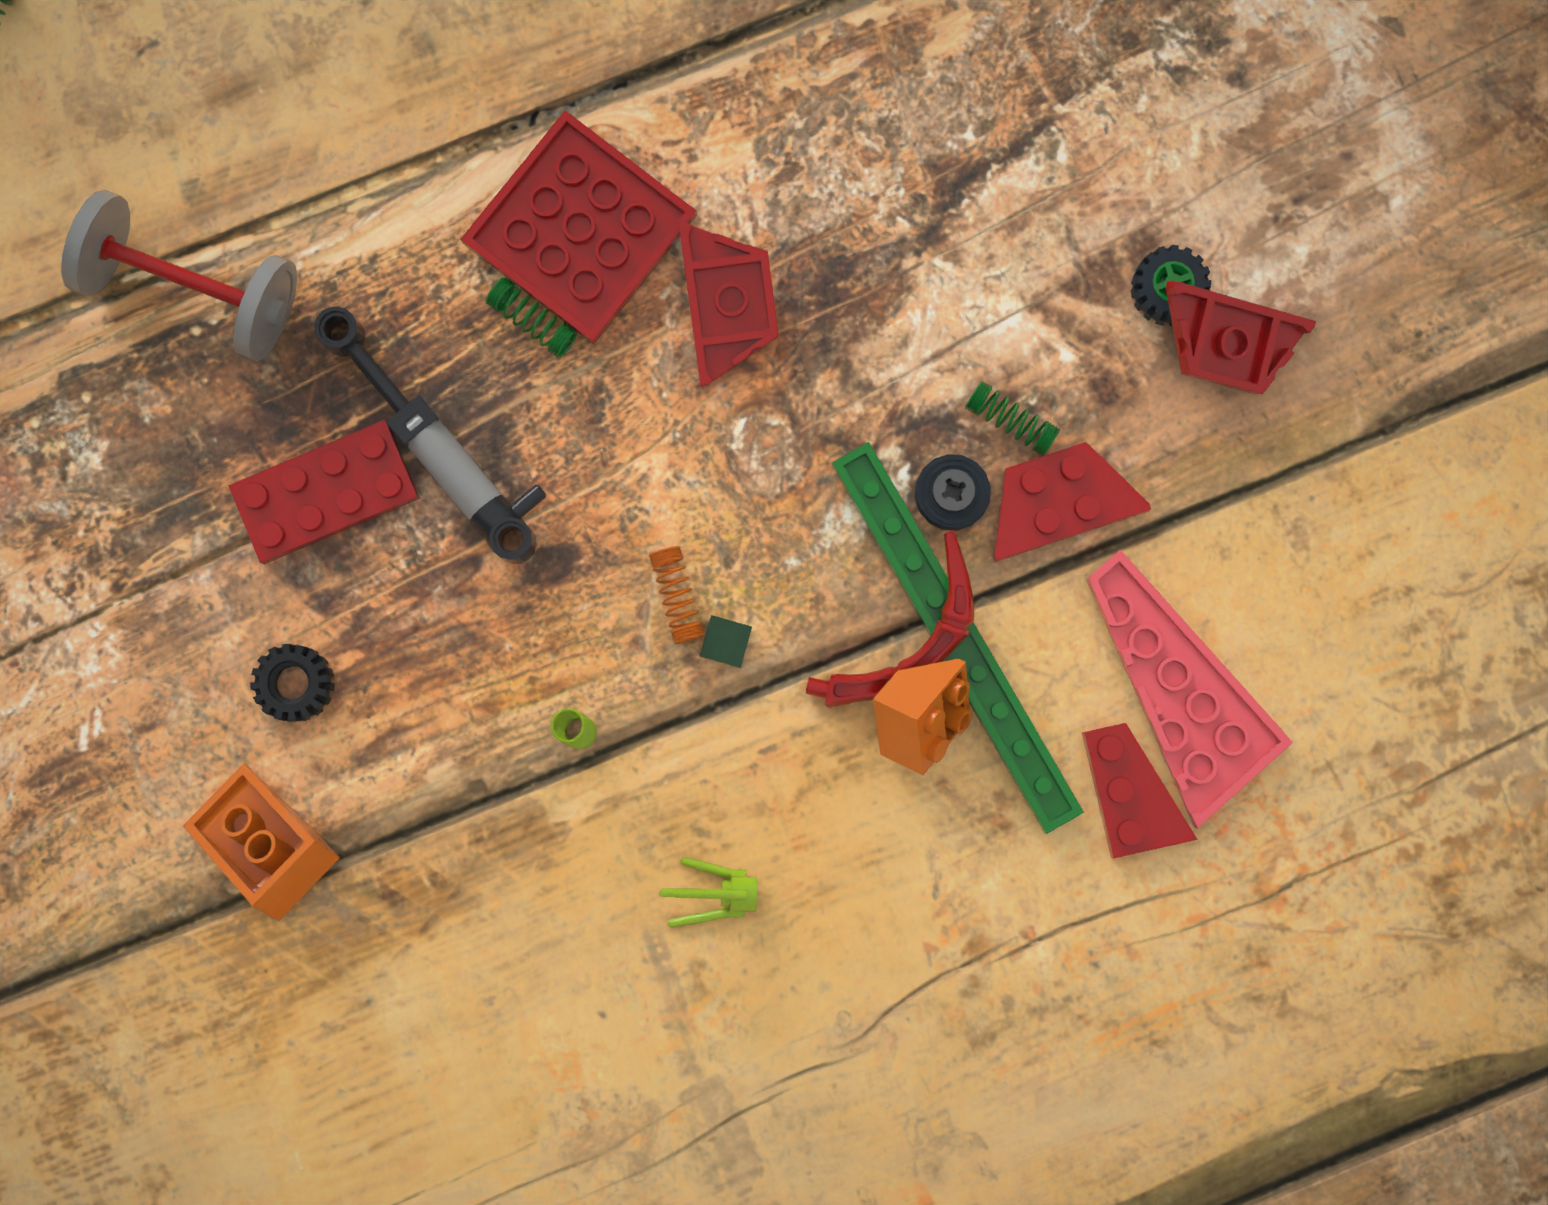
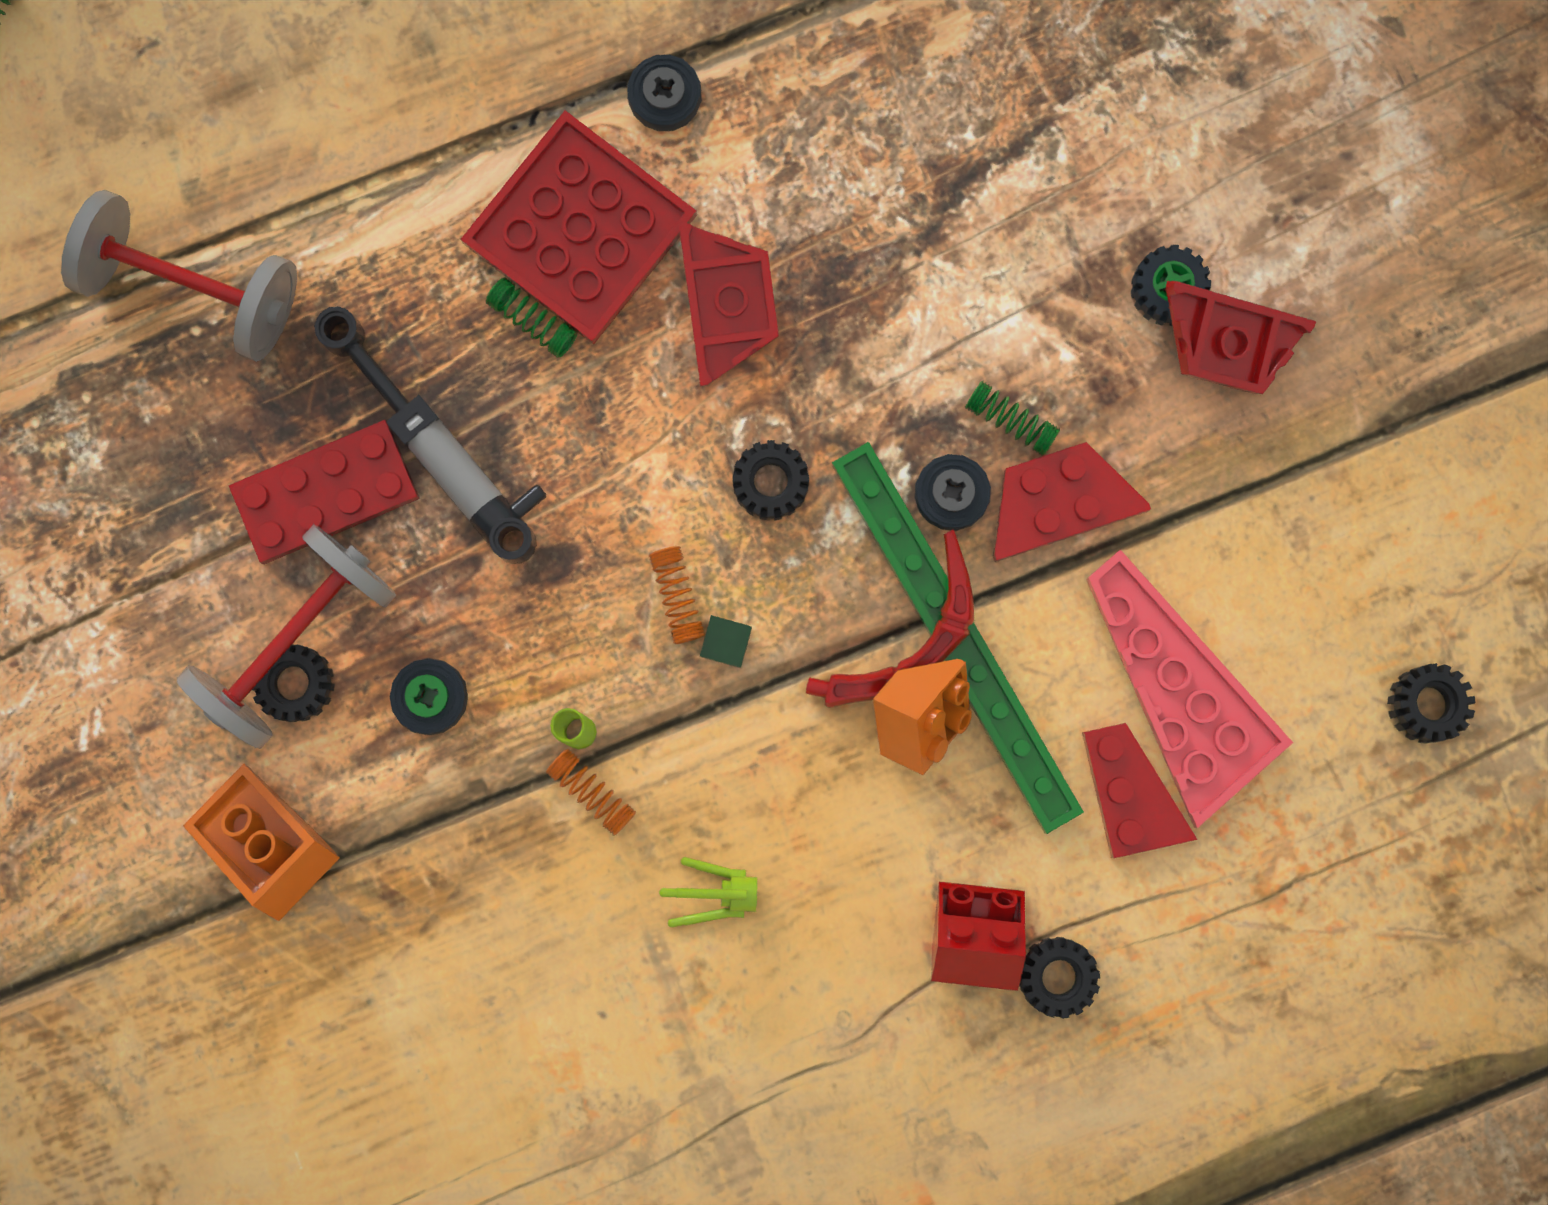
none -> light grey piece [177,524,396,749]
none -> black wheel [390,658,468,735]
none -> orange piece [546,749,636,836]
none -> black wheel [627,54,702,131]
none -> black tyre [733,440,809,521]
none -> red slope [931,881,1026,991]
none -> black tyre [1019,937,1101,1019]
none -> black tyre [1387,663,1476,744]

